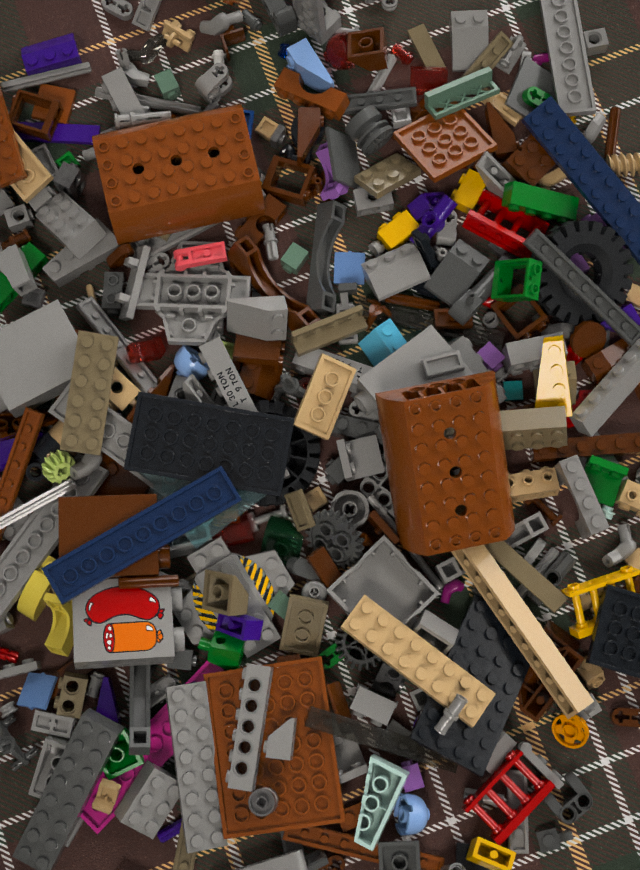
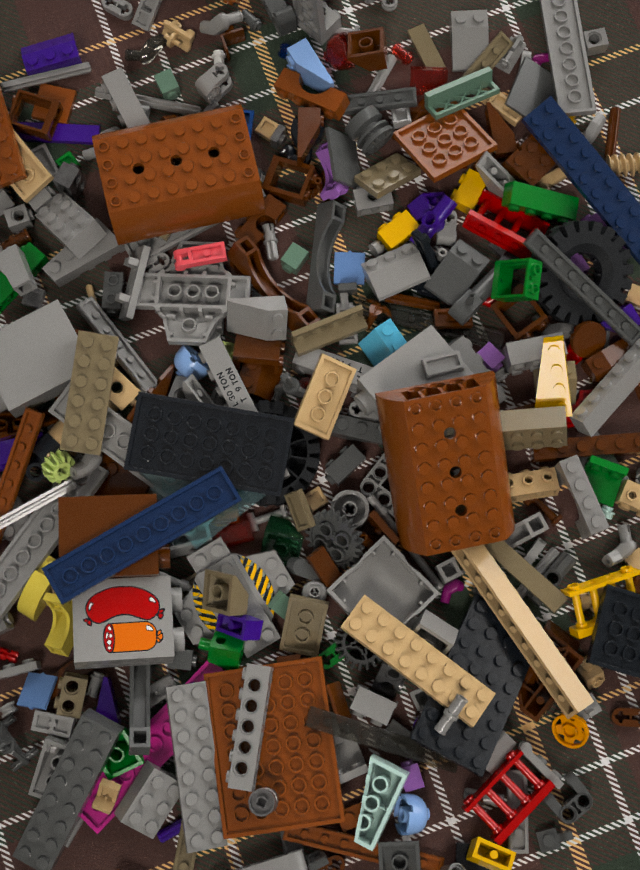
reddish brown beam [106,243,135,269] -> none
light grey pin [114,110,171,130] -> none
light grey arm [115,48,150,87] -> none
reddish brown axle [118,575,179,589] -> none
clear red leg [125,336,166,363] -> none
light grey slope [263,718,297,760] -> none
light grey bracket [336,435,385,481] -> none
light grey hinge [483,312,499,328] -> none
teal tile [502,381,523,401] -> none
green beam [522,86,555,109] -> none

